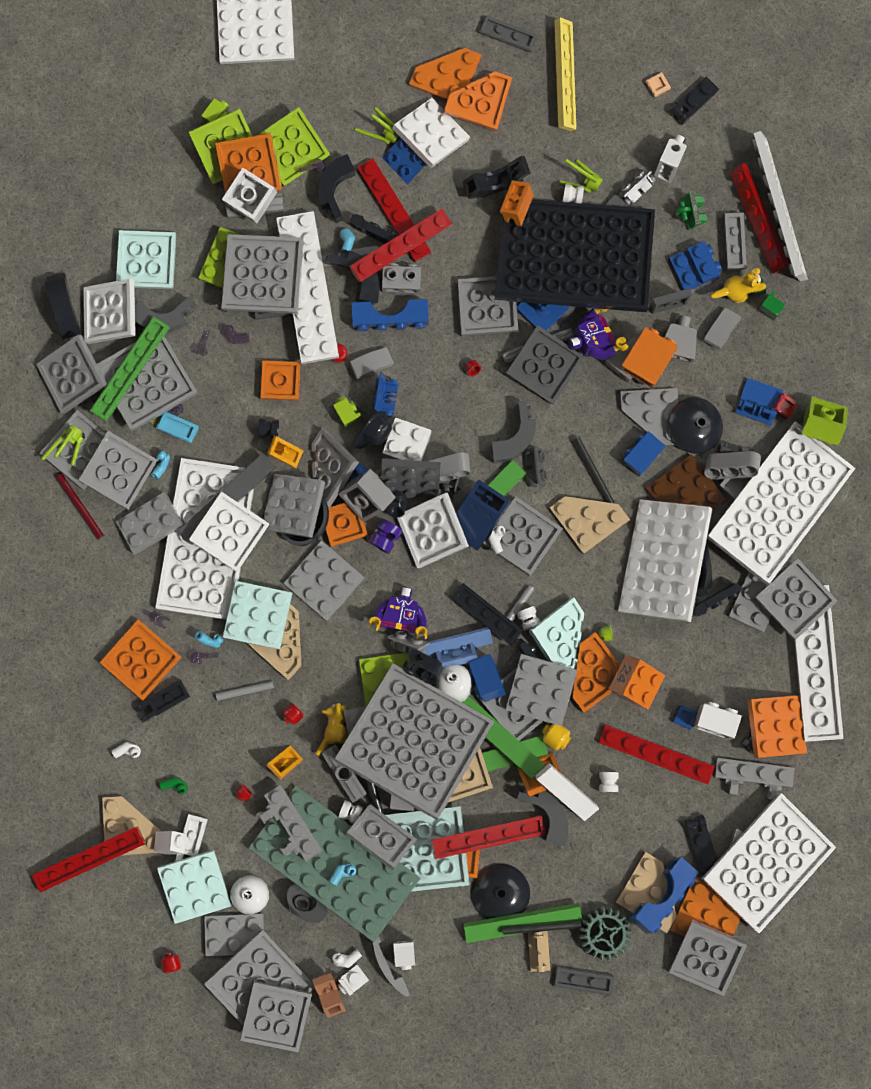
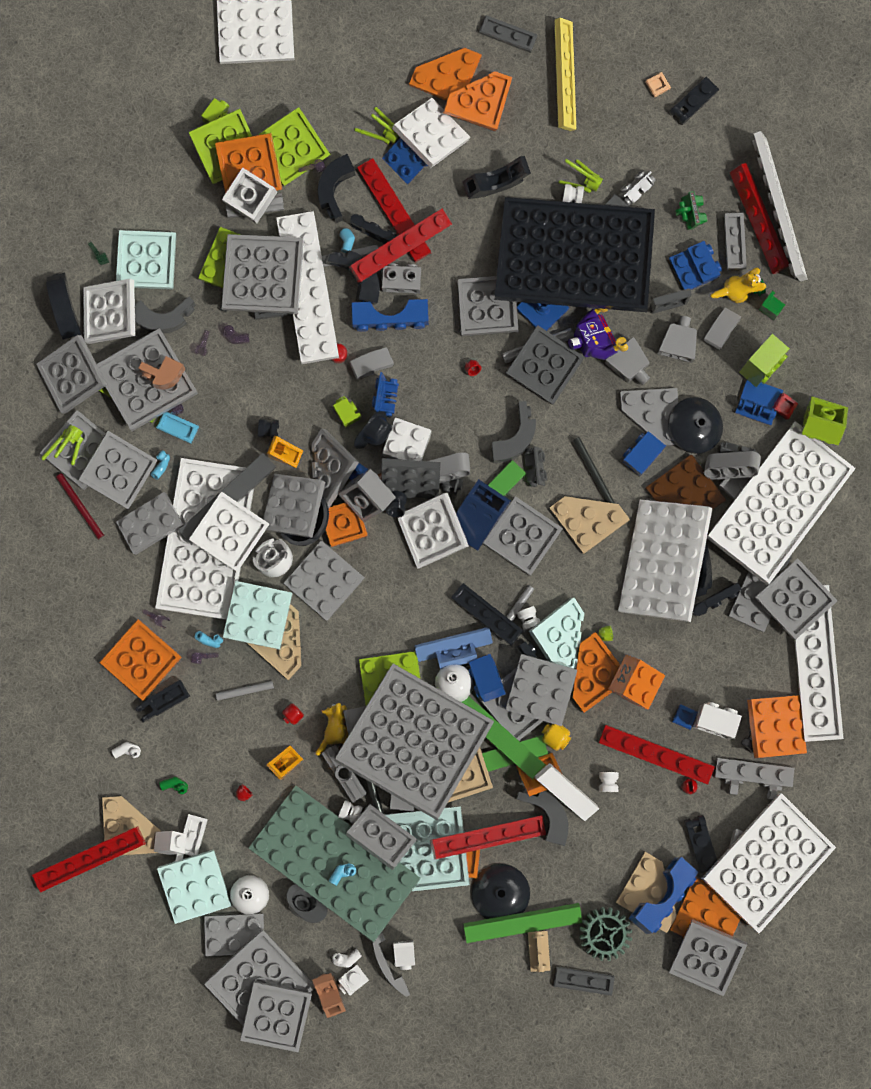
bright green tile [90,316,170,422] -> none
red piece [160,952,182,973] -> none
light grey hinge [260,785,322,862] -> none
orange plate [261,361,301,401] -> none
dark purple wheel [368,518,403,554] -> none
dark purple torso [368,587,427,639] -> none
light grey hinge [388,631,430,658] -> none
black piece [403,650,442,684] -> none
white arm [488,525,505,555] -> none
orange hinge [500,180,534,226] -> none
pearl dark grey bar [502,920,581,935] -> none
orange brick [620,327,678,389] -> none
white torso [654,135,687,183] -> none
none -> clear green hand [88,242,109,265]
none -> nougat brick [138,356,185,390]
none -> white cylinder [253,538,293,578]
none -> red hinge [682,779,698,794]
none -> lime brick [739,334,790,387]

